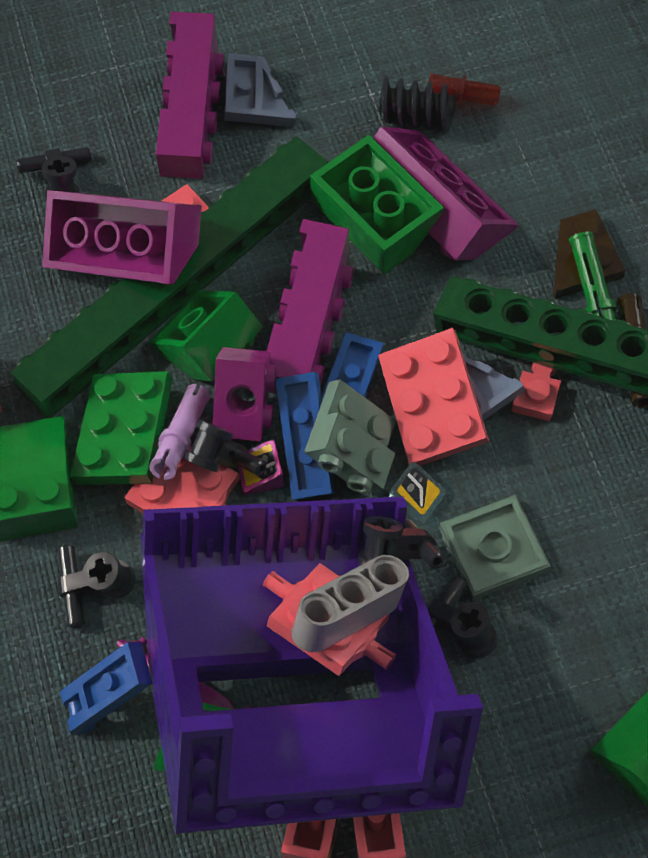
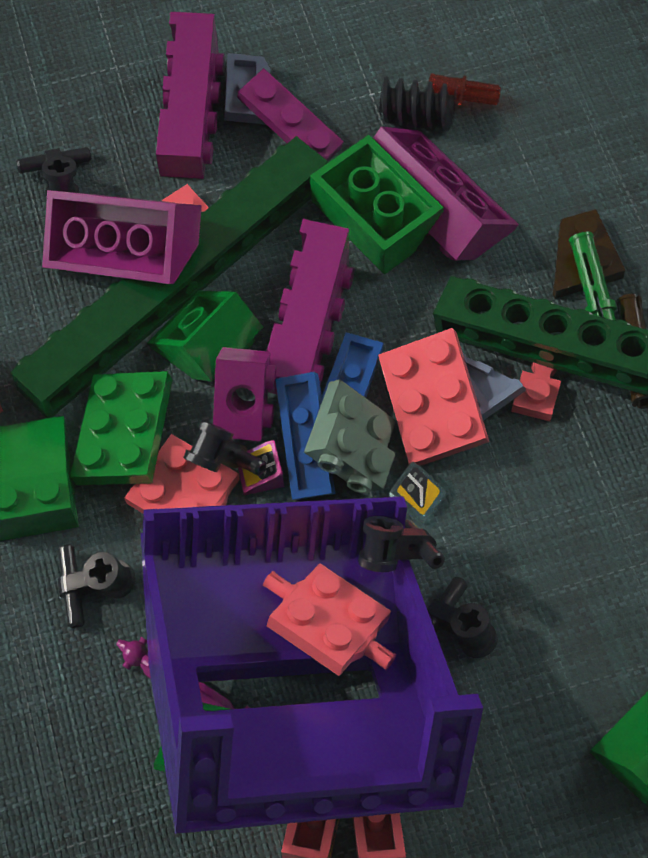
blue plate [60,642,153,735] -> none
lavender pin [149,384,210,480] -> none
light grey beam [291,555,409,652] -> none
sand green tile [439,495,551,601] -> none
none -> magenta plate [237,68,344,161]

